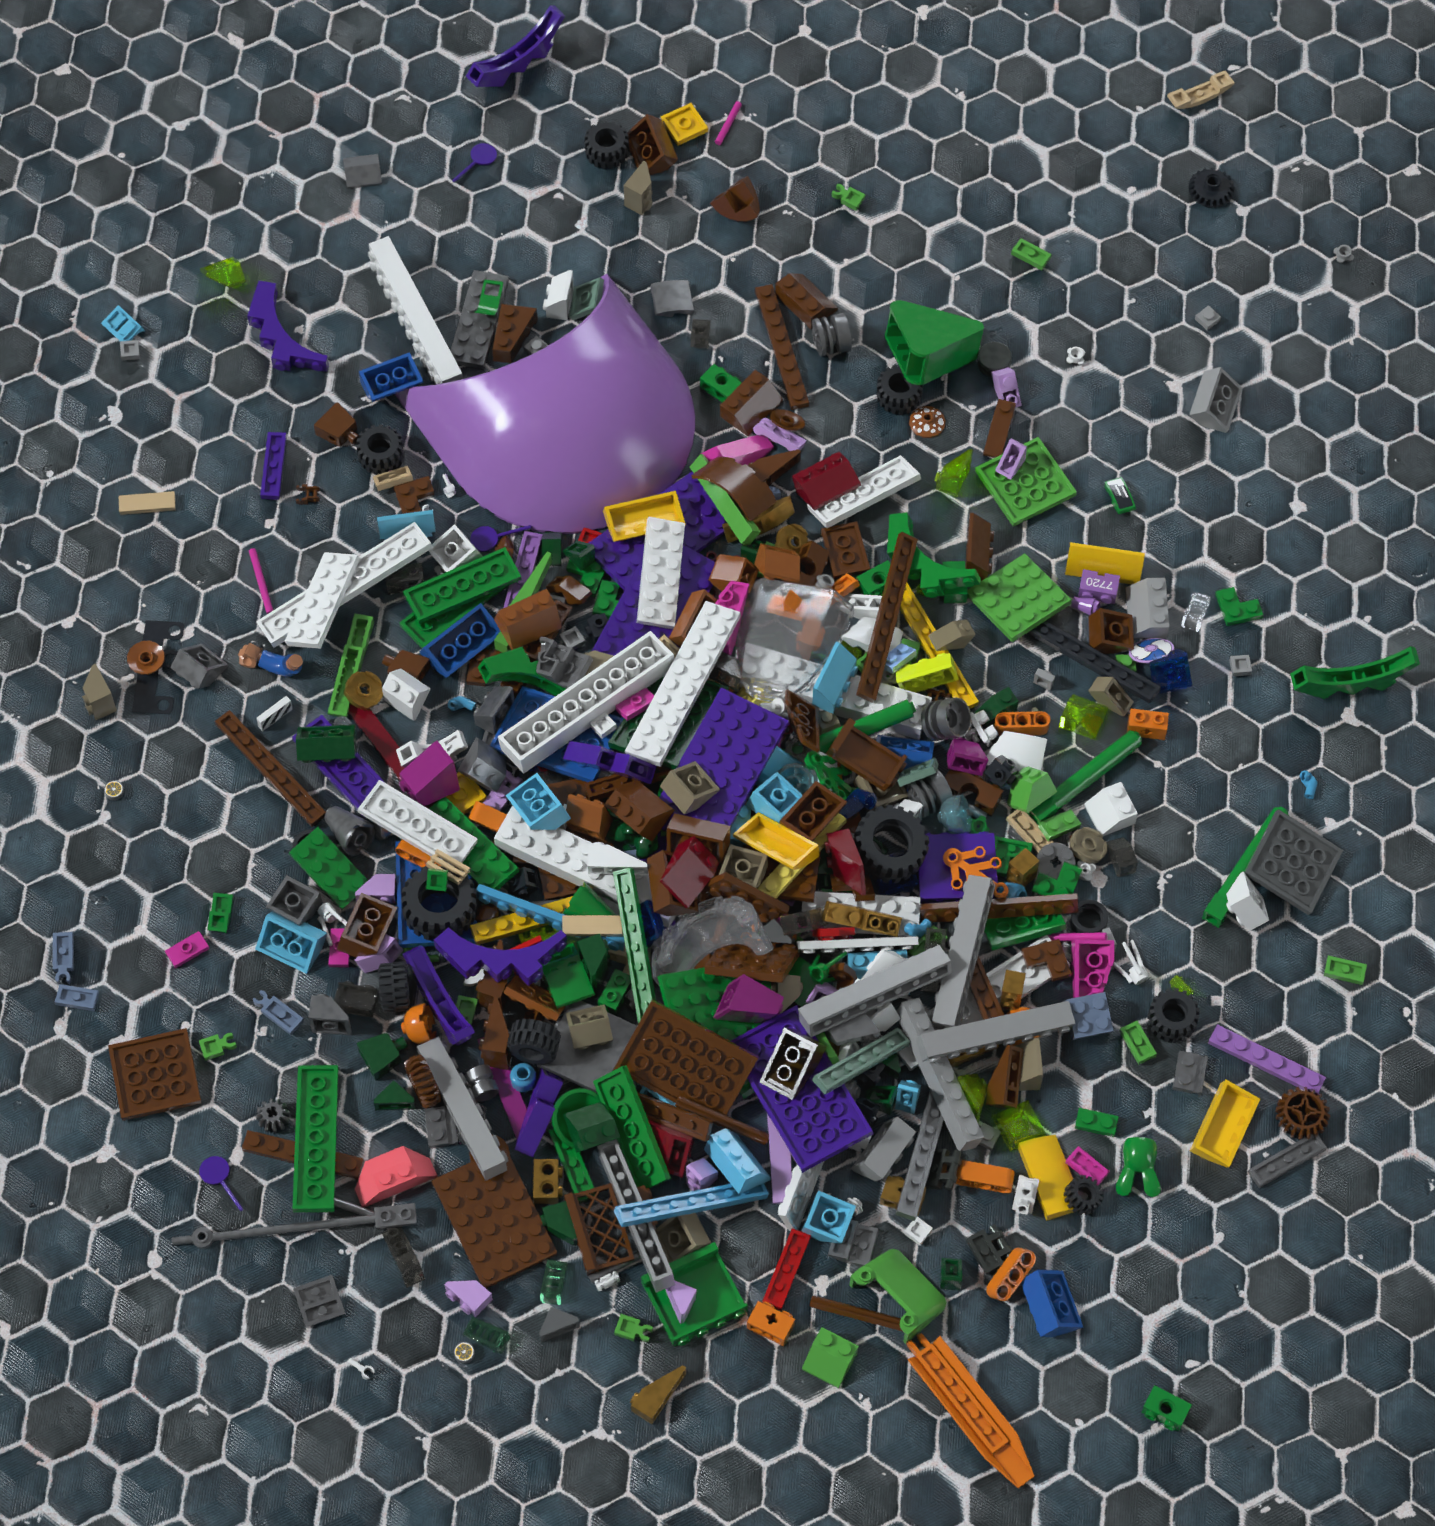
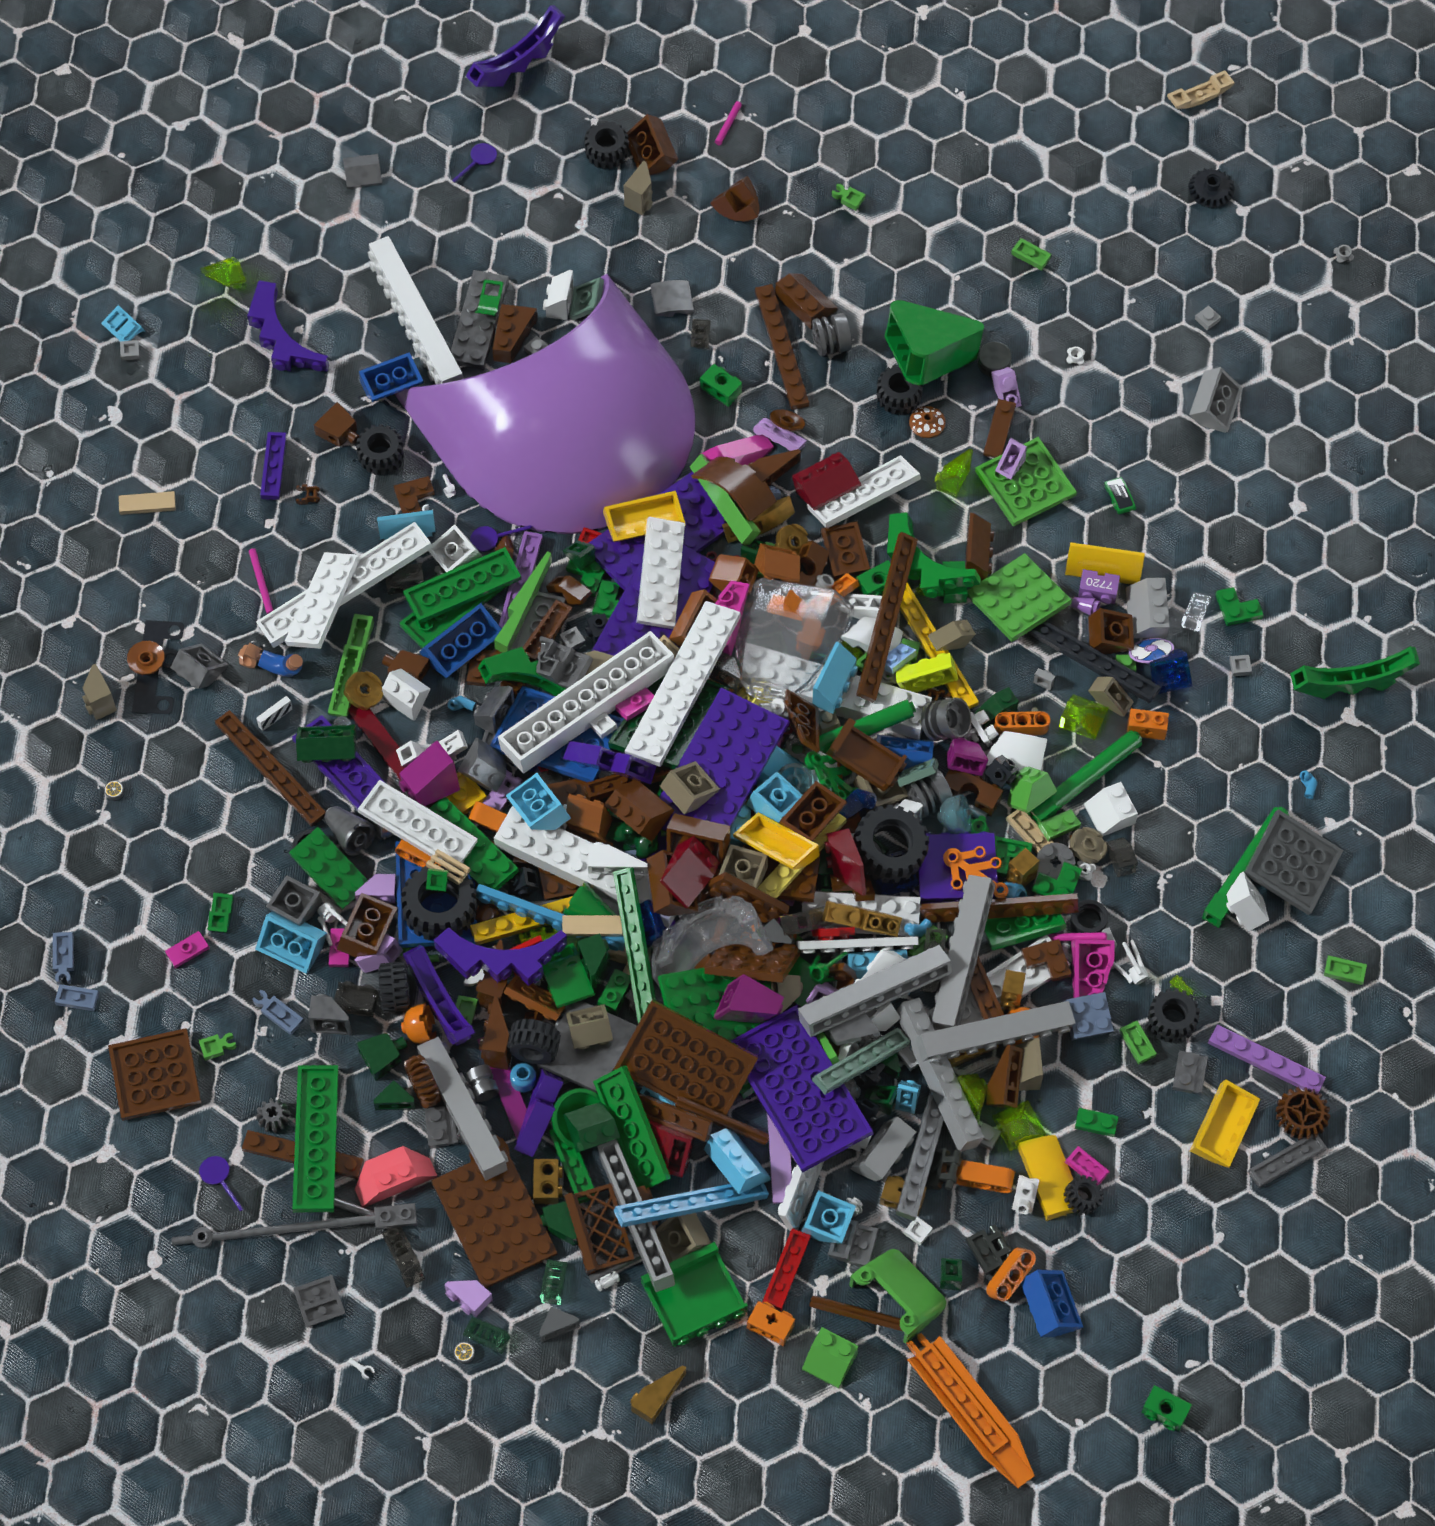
tan tile [373,466,413,491] -> none
dark orange slope [494,589,562,650] -> none
dark green slope [542,532,562,566] -> none
bright green plate [614,1314,653,1342] -> none
yellow plate [661,103,708,146] -> none
lavender slope [665,1281,697,1324] -> none
lavender slope [686,1158,718,1191] -> none
reddish brown slope [720,370,783,436] -> none
dark brown slope [760,1028,827,1100] -> none
green piece [1116,1137,1160,1197] -> none

